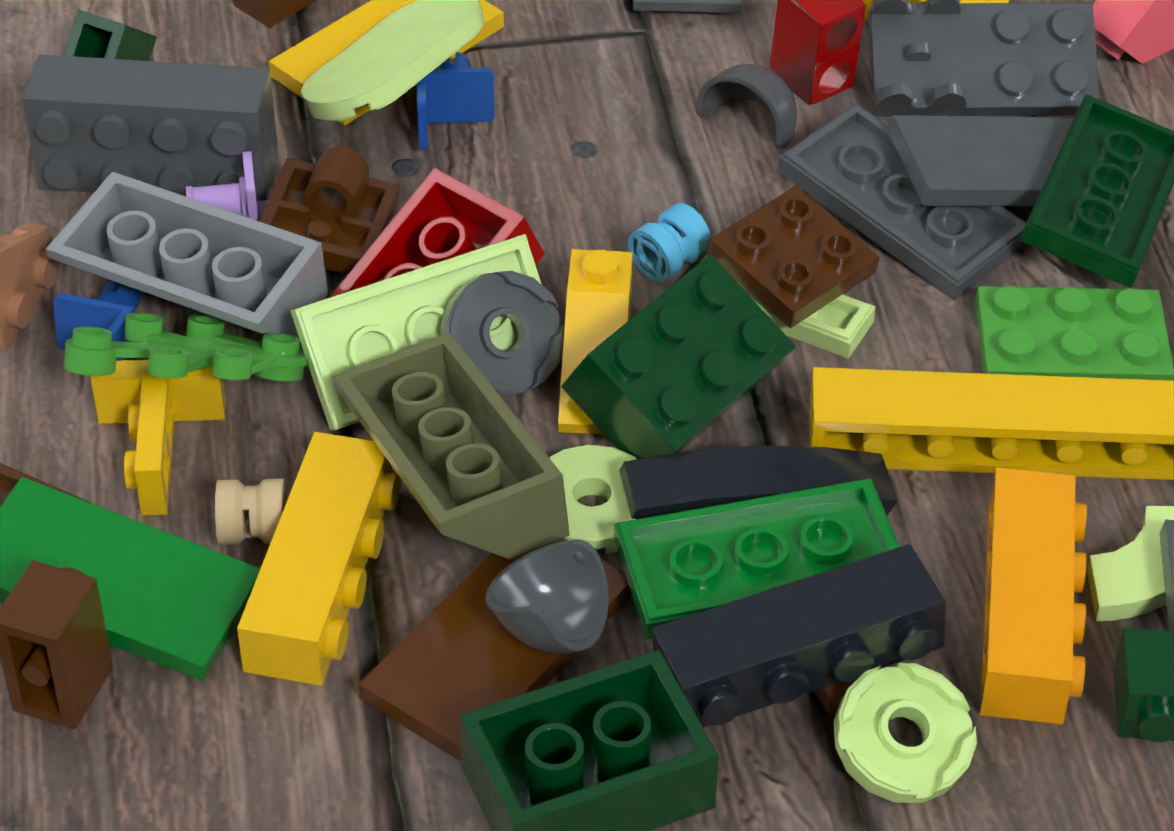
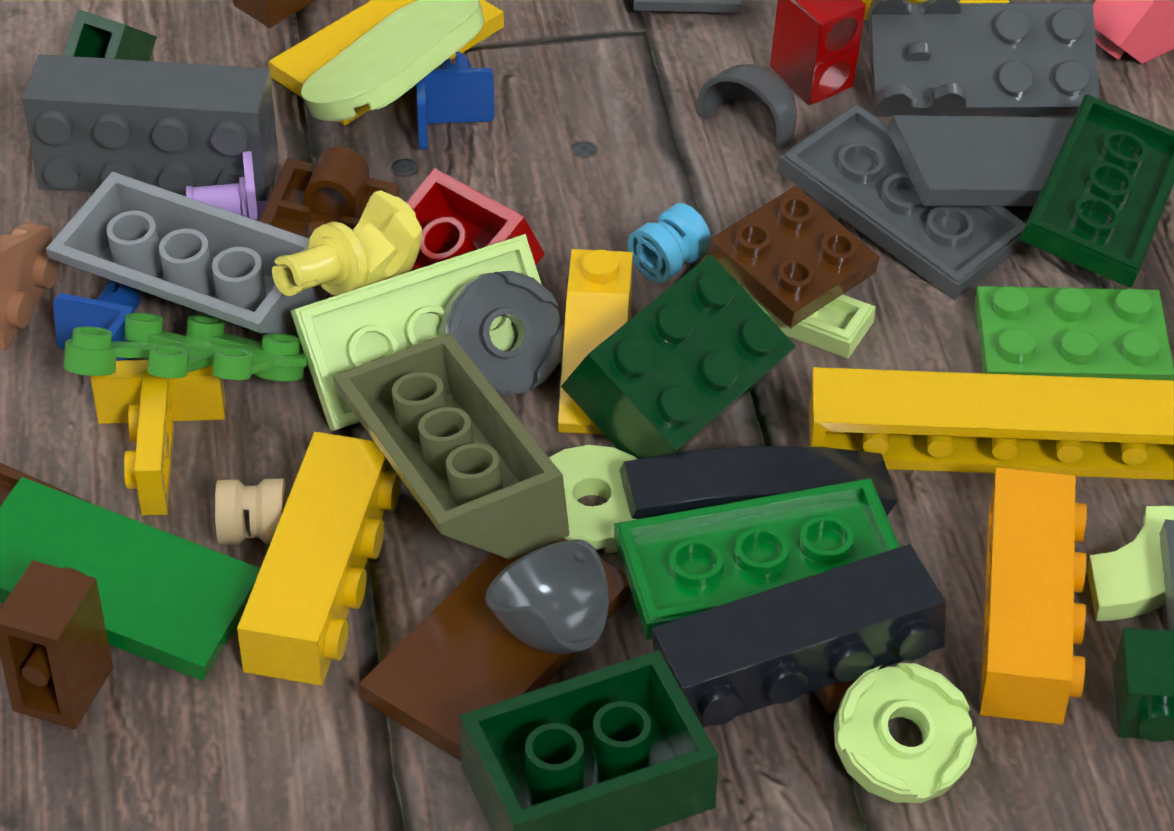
none -> light yellow piece [272,190,422,296]

